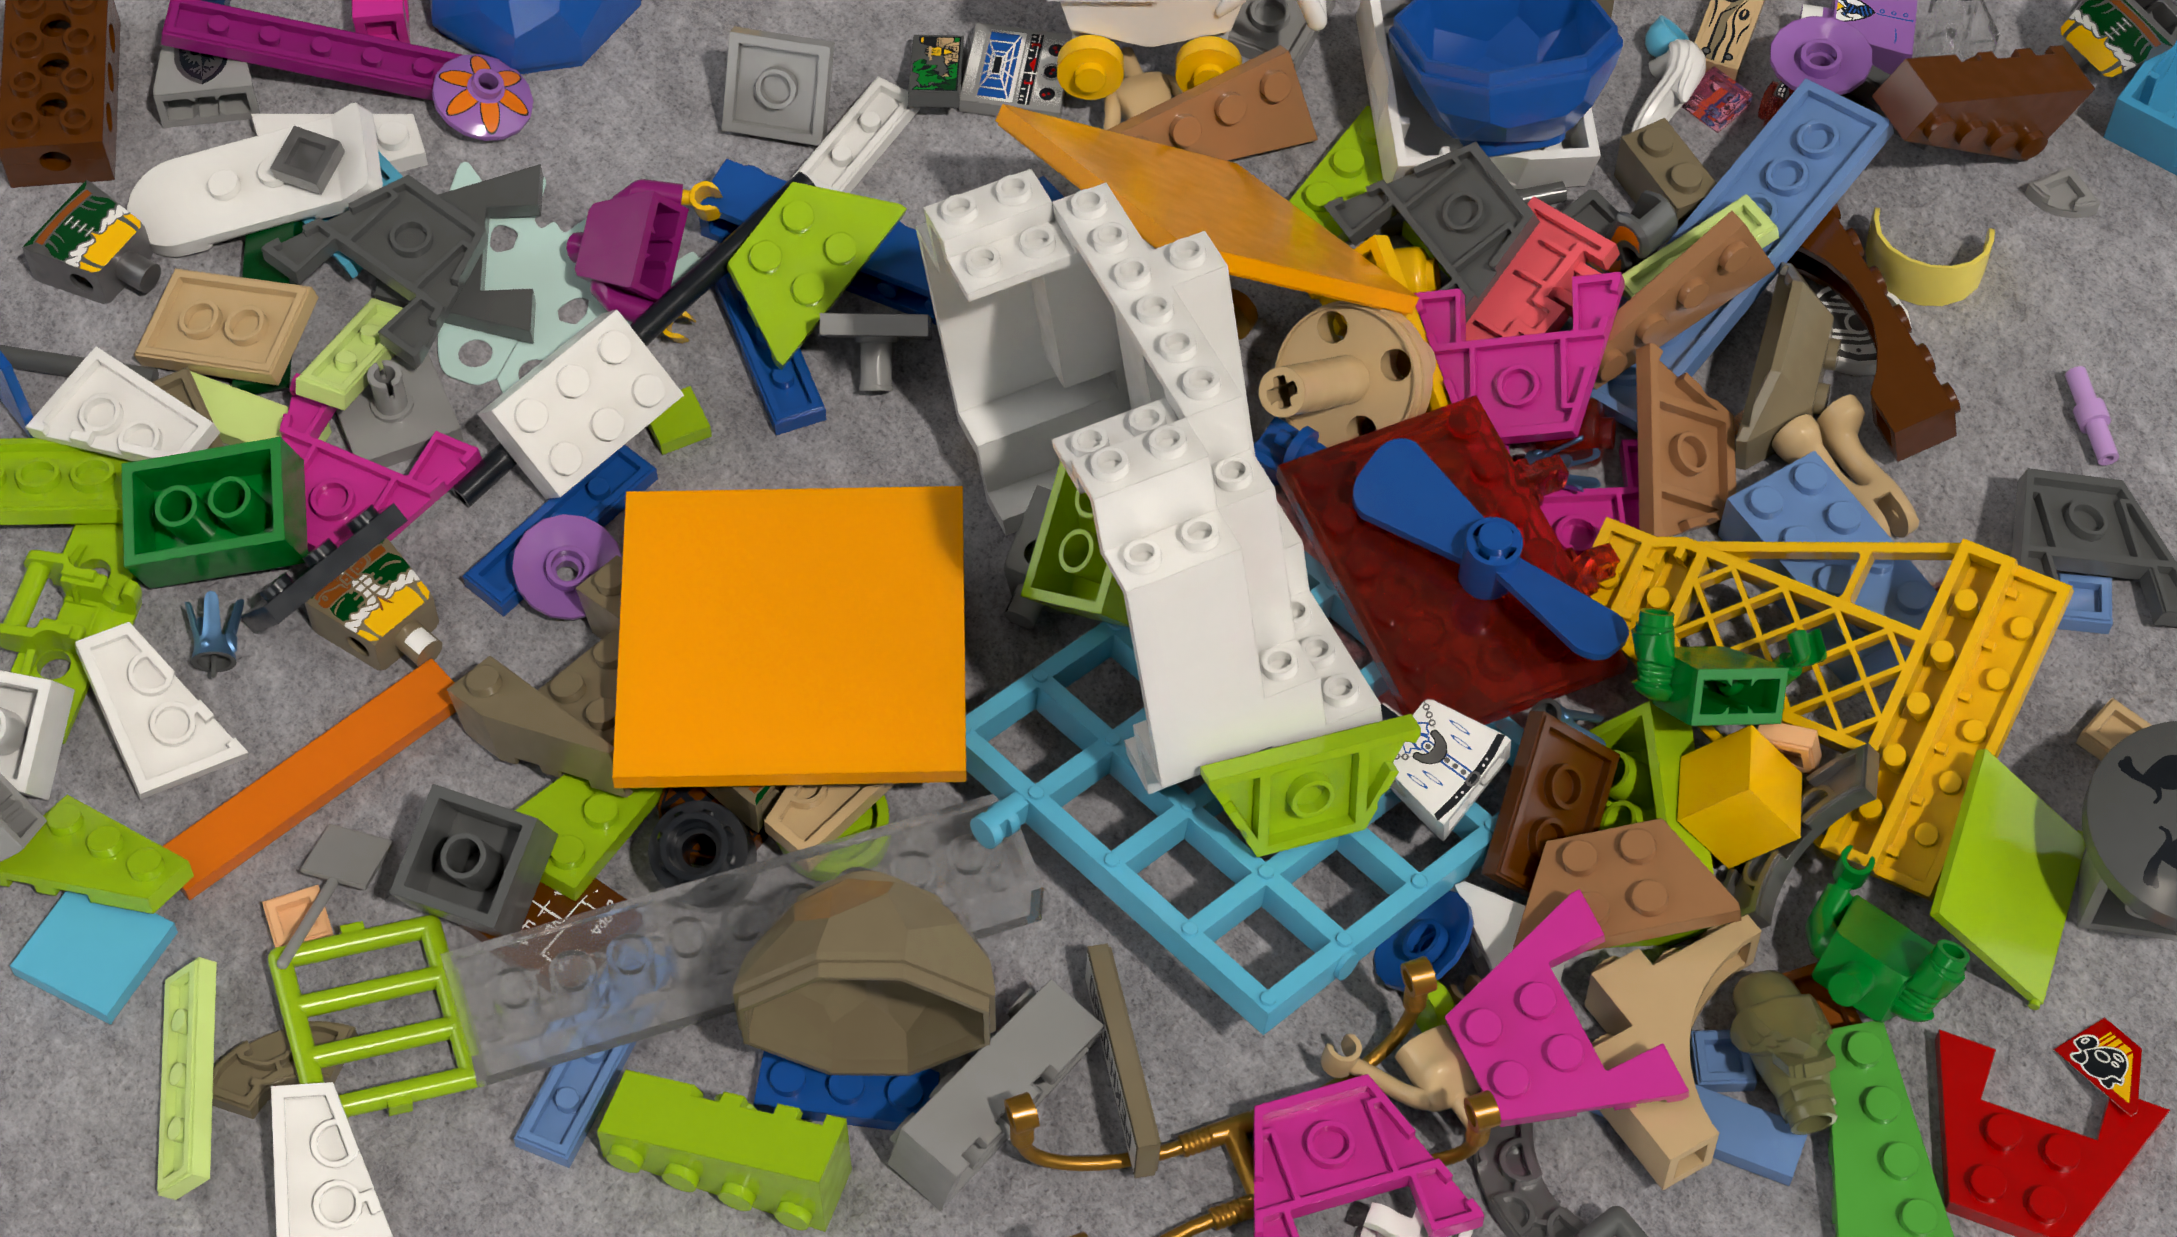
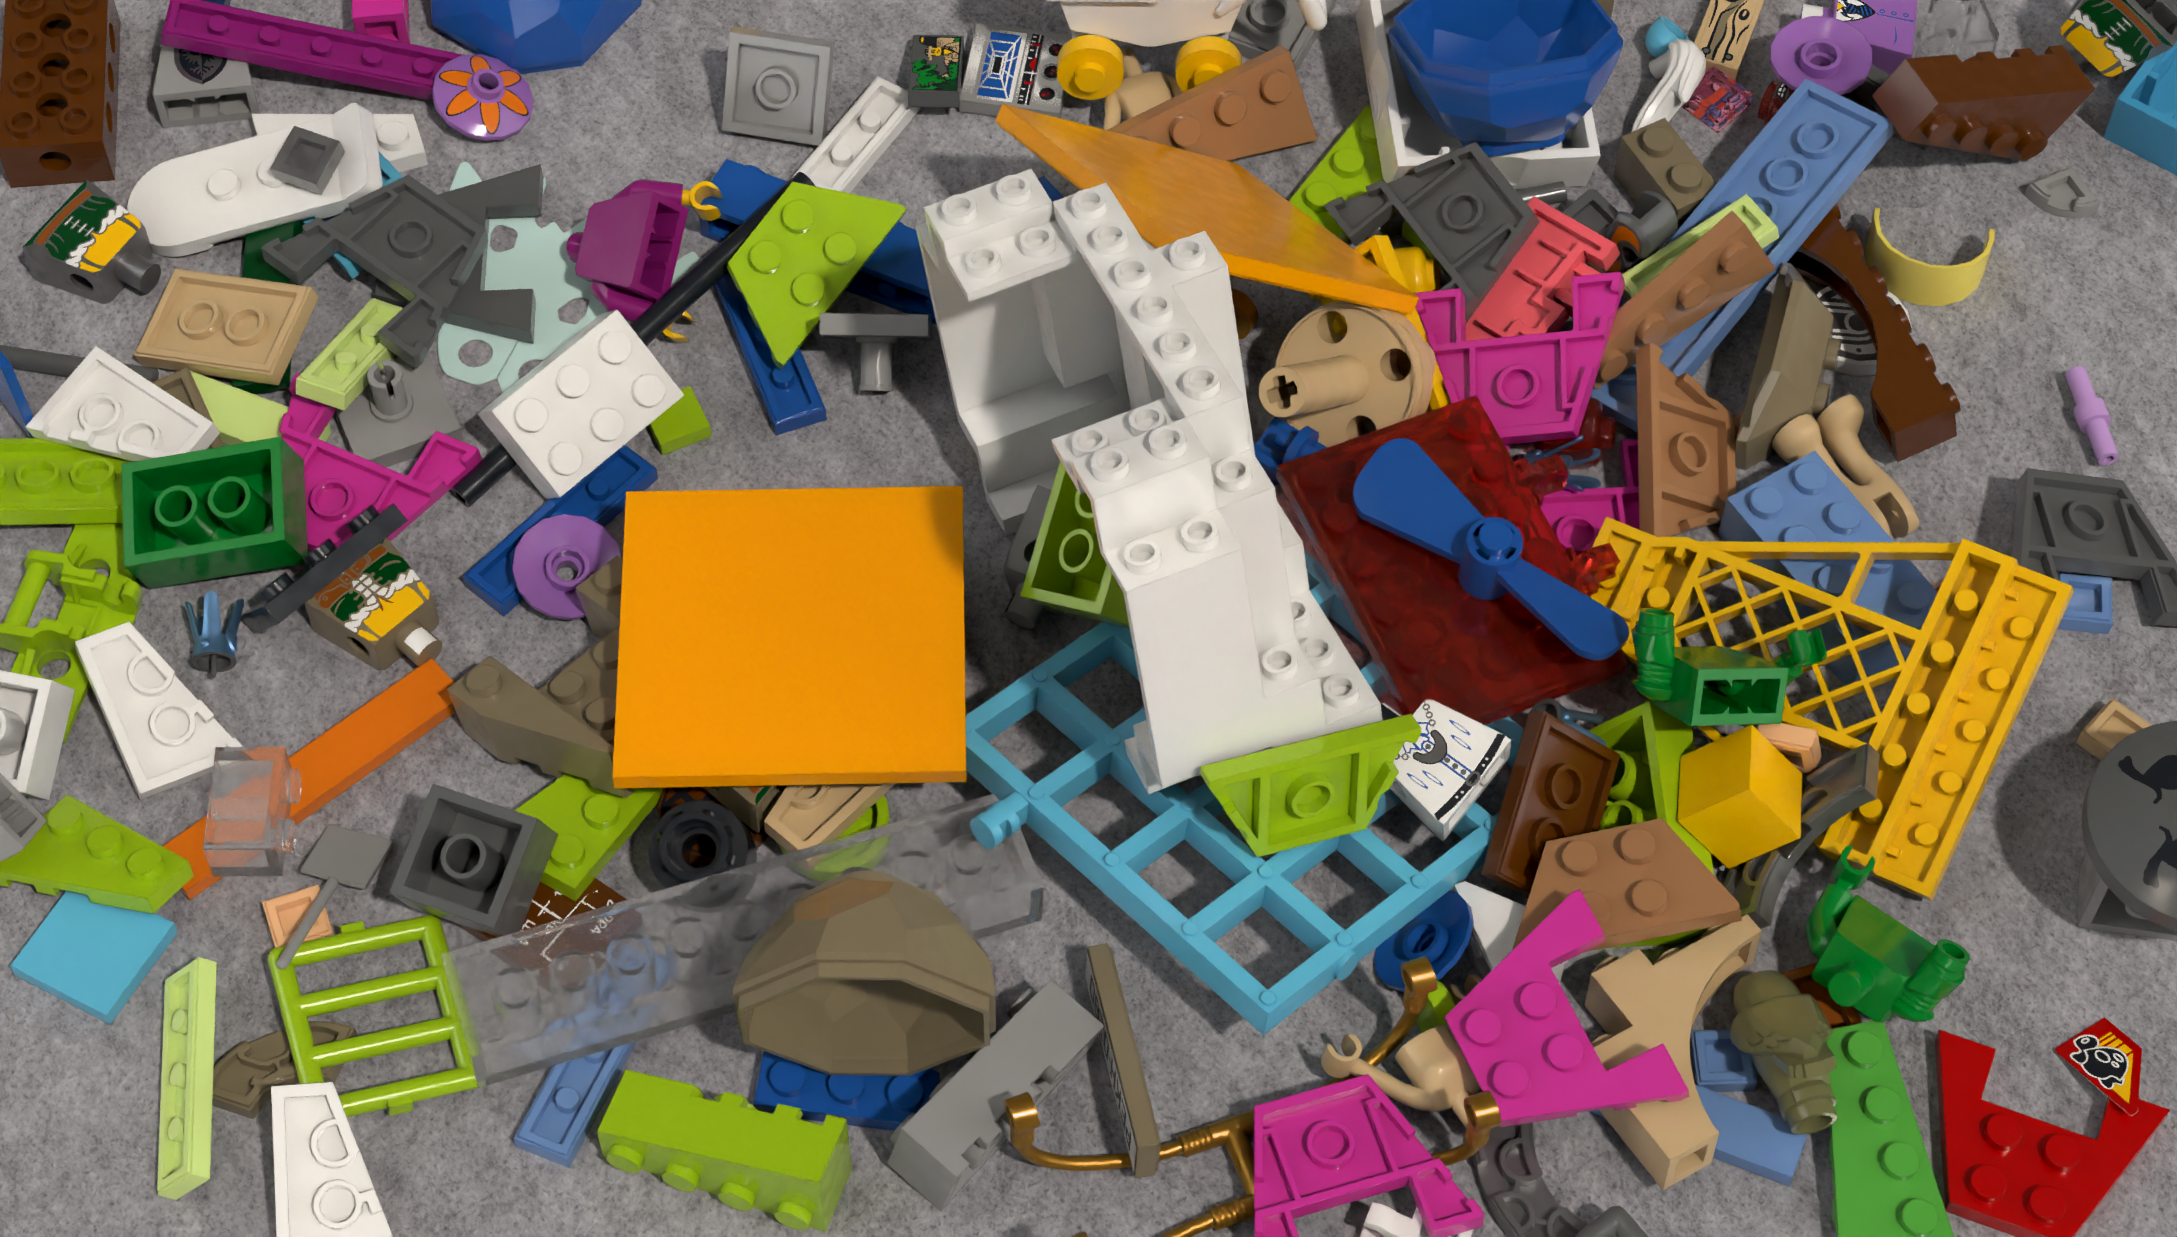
lime piece [1929,749,2086,1010] -> none
none -> clear brick [203,747,302,876]

